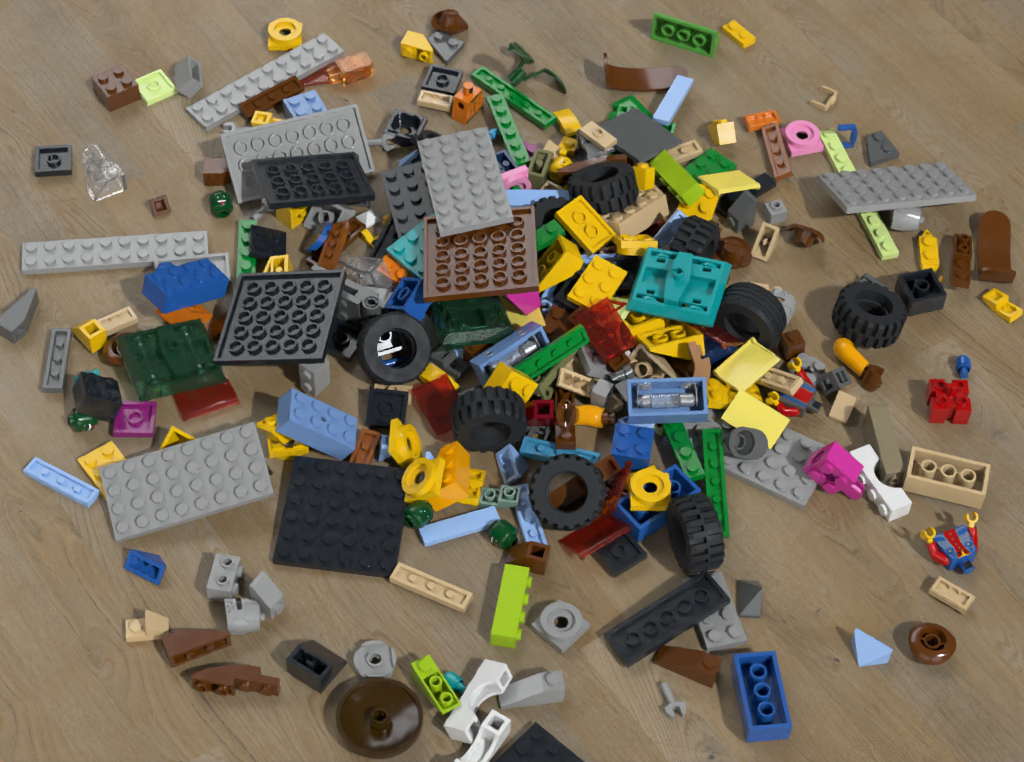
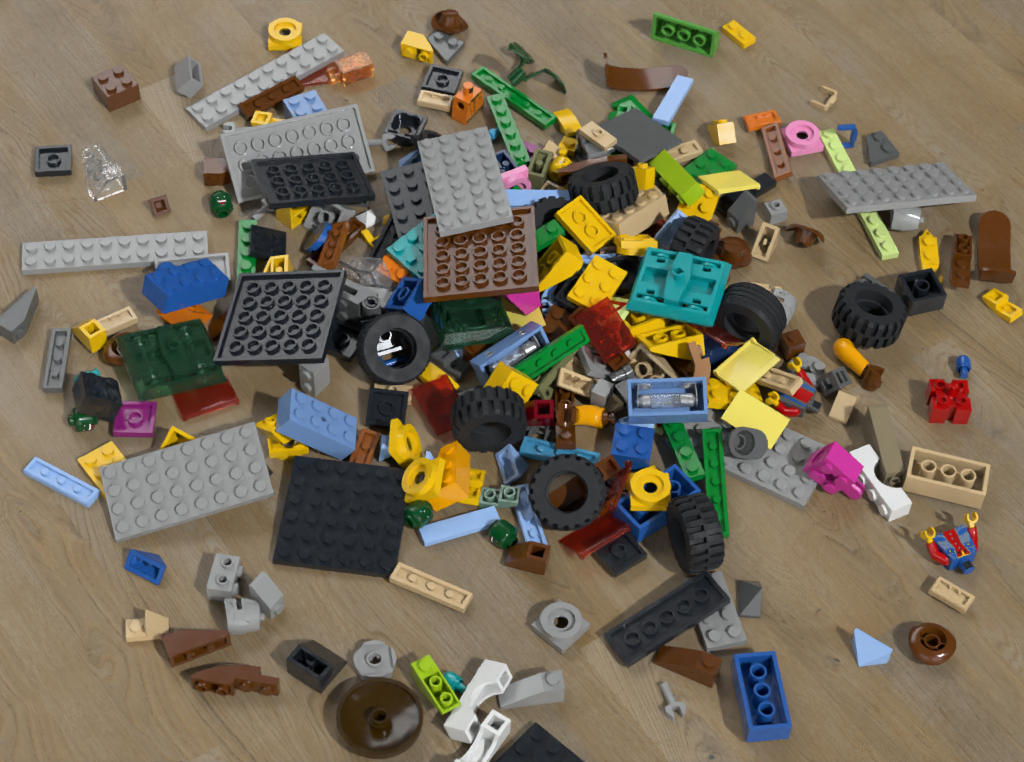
yellowish green tile [135,69,178,106] -> none
lime brick [490,564,533,649] -> none

